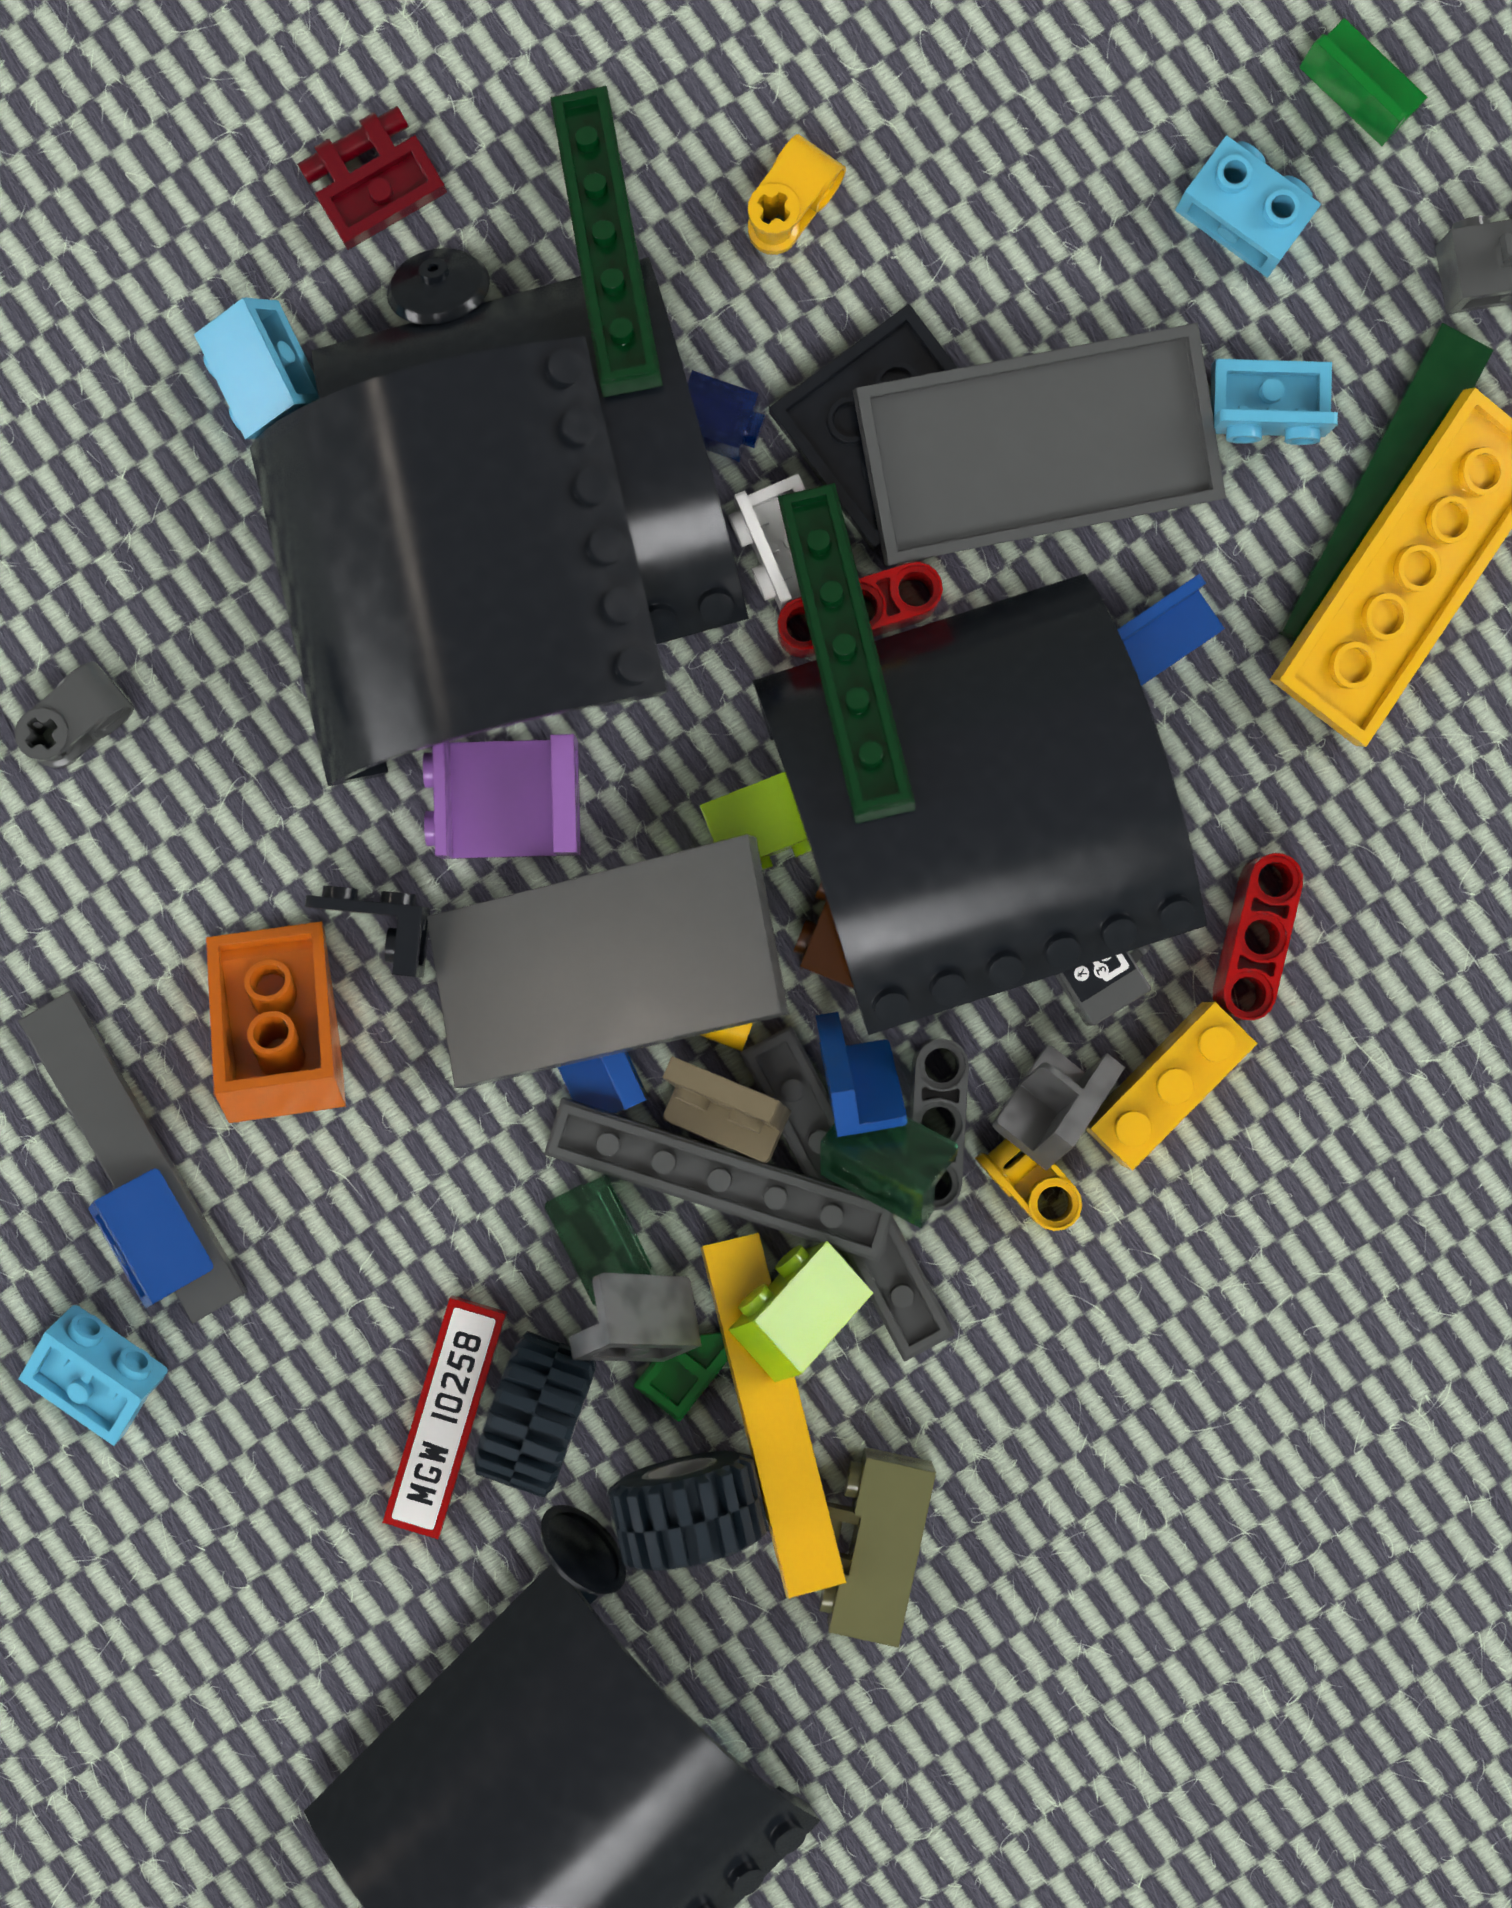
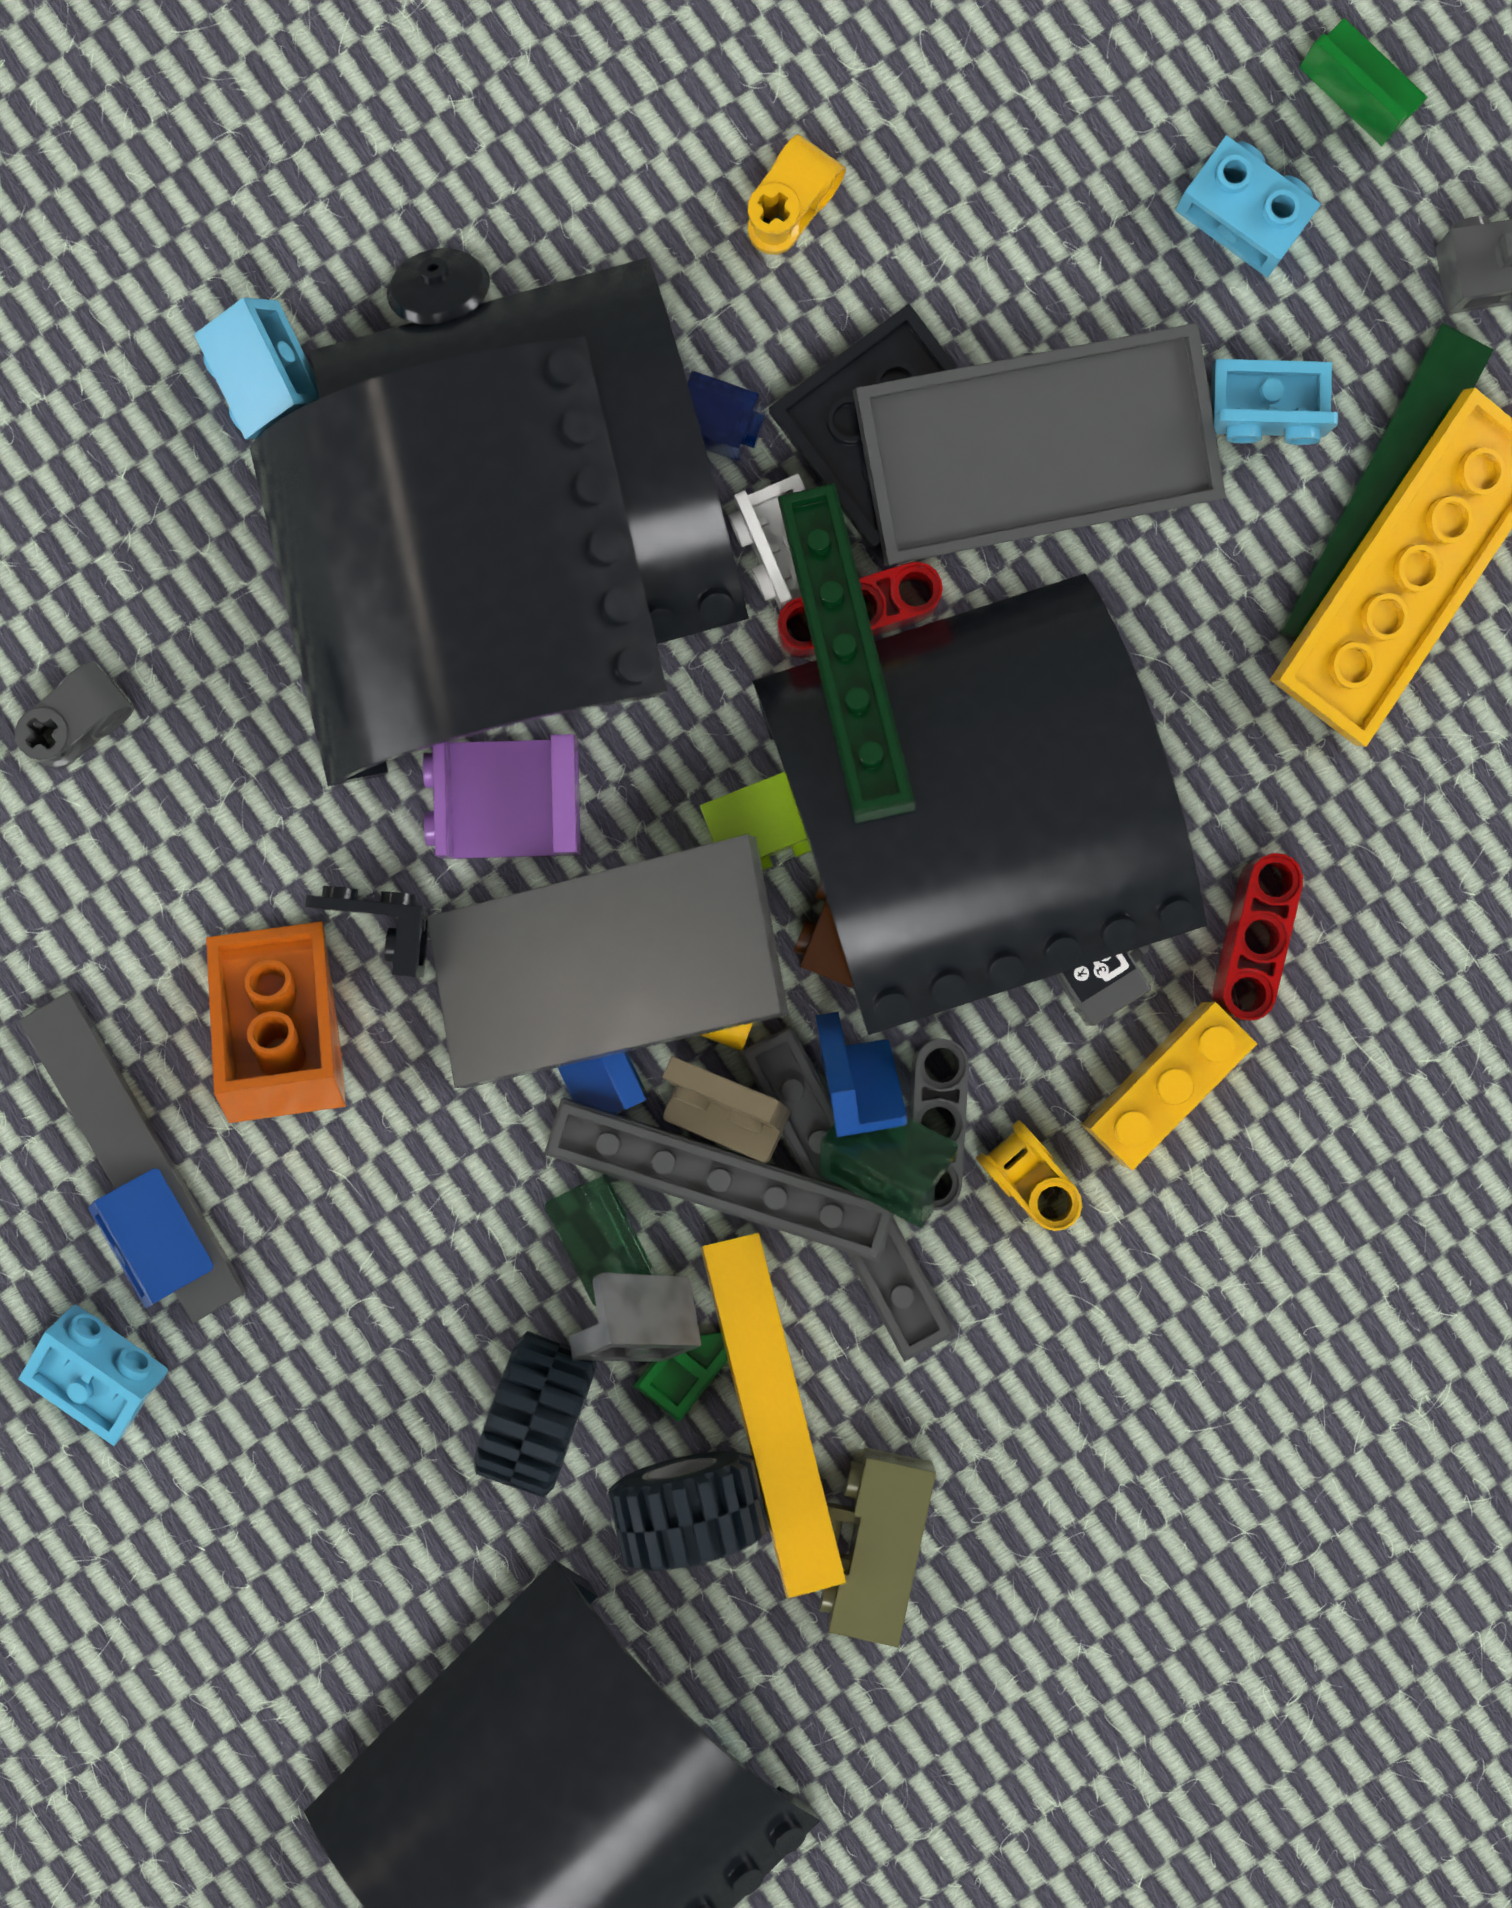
dark red plate [297,106,447,250] -> none
tile [382,1295,507,1539] -> none
black piece [541,1505,626,1594] -> none
dark green tile [550,86,663,397] -> none
brick [729,1241,873,1382] -> none
flat silver panel [992,1046,1125,1170] -> none
blue panel [1117,574,1225,686] -> none

